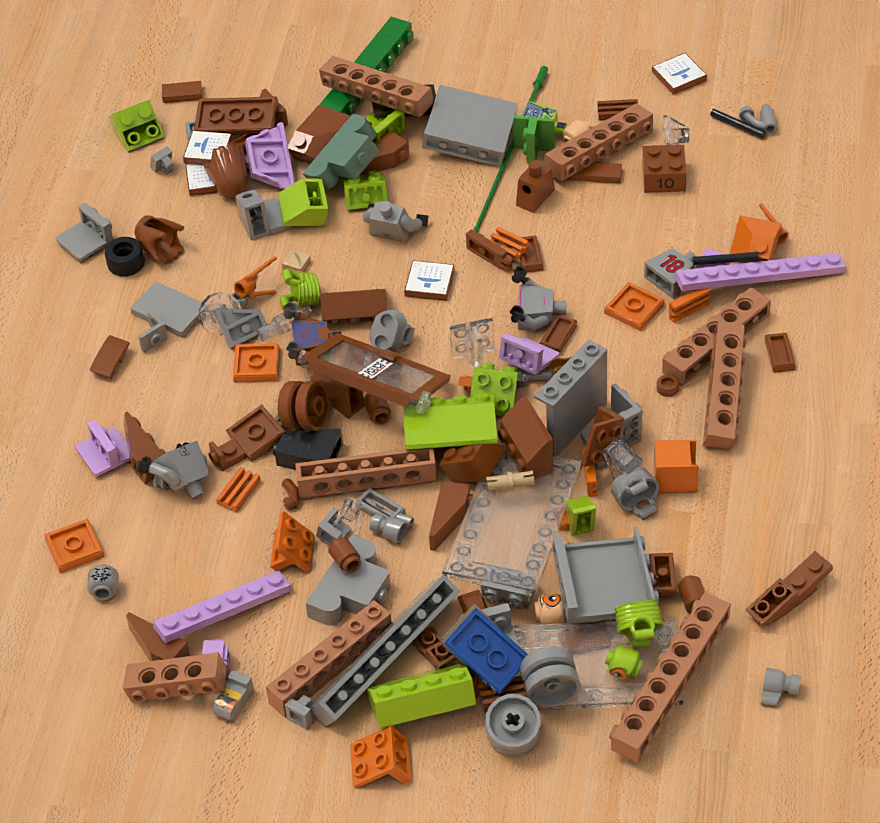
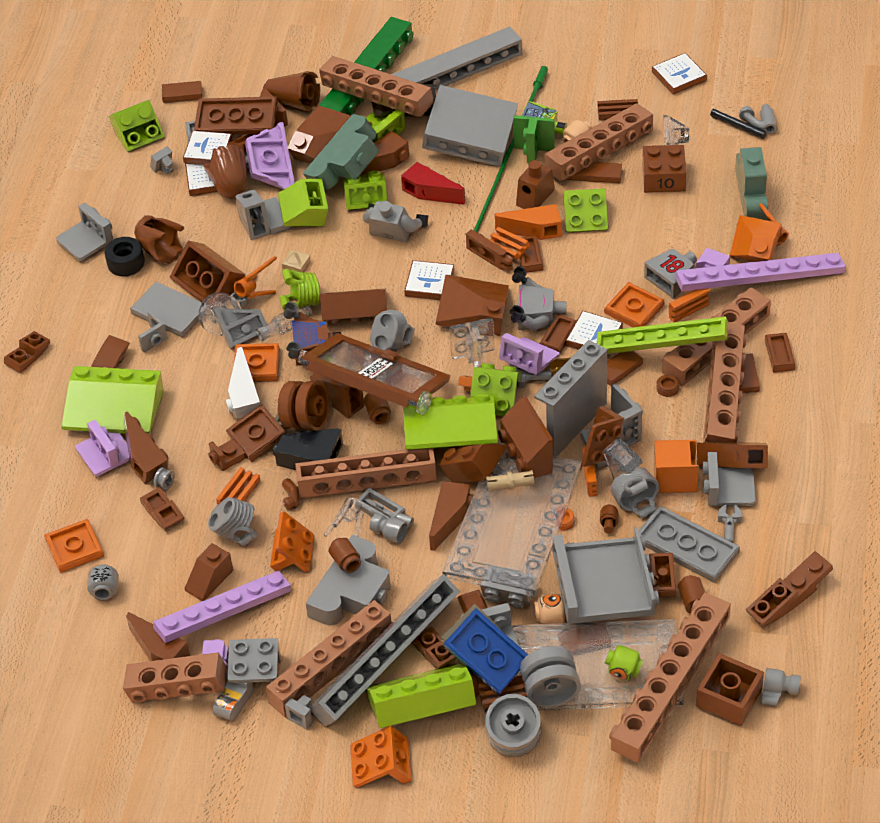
light grey torso [136,441,209,498] -> none
light grey panel [316,507,351,546] -> none
lime slope [565,496,596,536] -> none
lime piece [614,600,664,649] -> none
black bar [692,252,758,265] -> none
none -> dark orange slope [4,331,50,372]
none -> lime slope [62,366,164,433]
none -> dark orange slope [140,487,184,530]
none -> dark orange slope [170,240,246,309]
none -> dark orange slope [185,543,233,601]
none -> light grey piece [208,497,257,547]
none -> white slope [225,347,260,420]
none -> light grey bracket [227,638,281,683]
none -> dark orange cone [263,71,321,111]
none -> light grey brick [392,26,522,90]
none -> red slope [401,162,465,204]
none -> dark orange slope [435,274,509,336]
none -> orange slope [494,204,562,240]
none -> lime bracket [563,188,608,232]
none -> white tile [566,311,623,356]
none -> lime plate [596,316,728,354]
none -> dark orange cylinder [600,504,618,534]
none -> dark orange tile [607,351,643,386]
none -> light grey tile [639,506,740,583]
none -> dark orange slope [696,442,768,468]
none -> dark orange brick [696,653,764,726]
none -> light grey bracket [703,452,755,506]
none -> light grey bar [718,504,742,543]
none -> sand green brick [735,147,768,220]
none -> dark orange tile [739,353,760,393]

